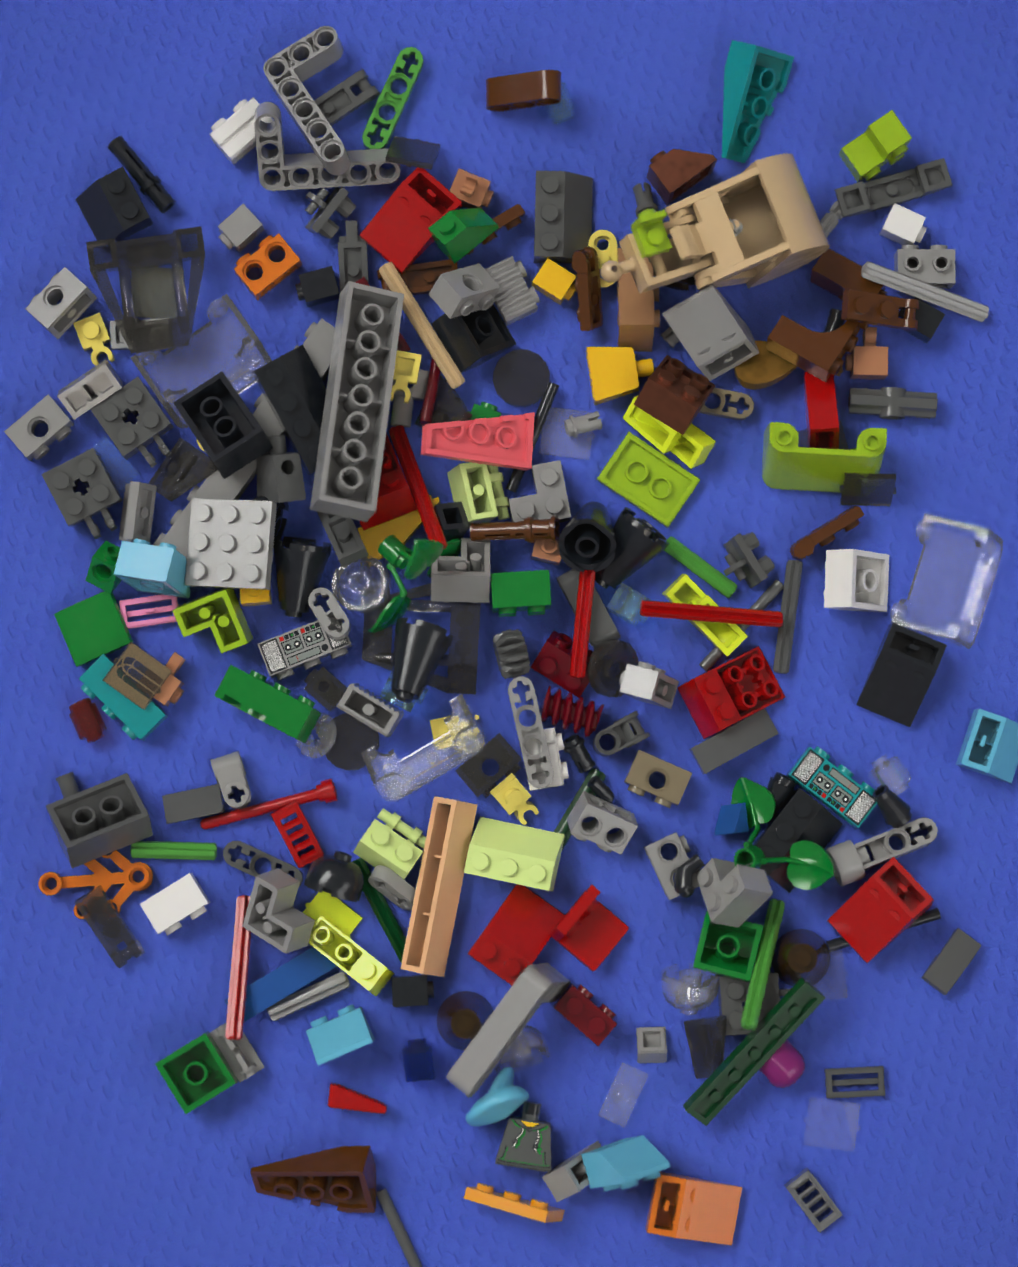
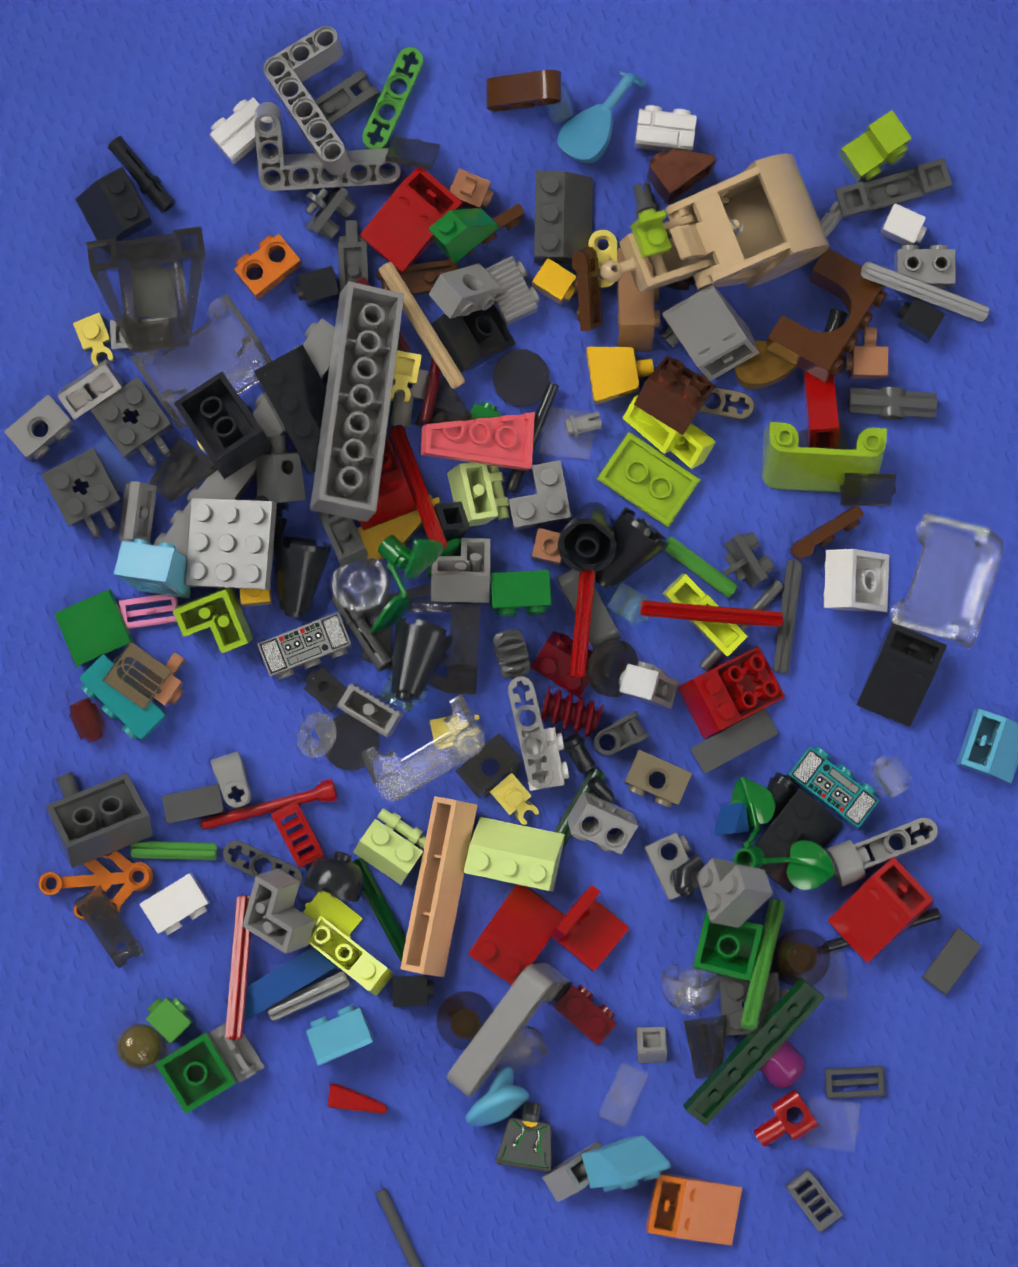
light grey brick [25,267,97,339] -> none
green brick [85,541,122,594] -> none
green wedge [214,665,321,744] -> none
light grey brick [218,204,264,252] -> none
reddish brown wedge [250,1146,376,1213] -> none
light grey beam [308,588,351,640] -> none
light grey beam [368,865,416,910] -> none
clear blue slope [402,1038,436,1082] -> none
light orange wing [463,1183,565,1223] -> none
reddish brown pin [470,516,560,543] -> none
teal wedge [722,40,794,163] -> none
reddish brown plate [841,289,920,331] -> none
black cone [872,785,912,828] -> none
none -> clear yellow hair [116,1024,162,1070]
none -> bright green brick [146,997,194,1044]
none -> dark grey pin [331,591,393,672]
none -> dark azure piece [557,71,646,164]
none -> white brick [634,105,696,152]
none -> red piece [753,1089,820,1148]

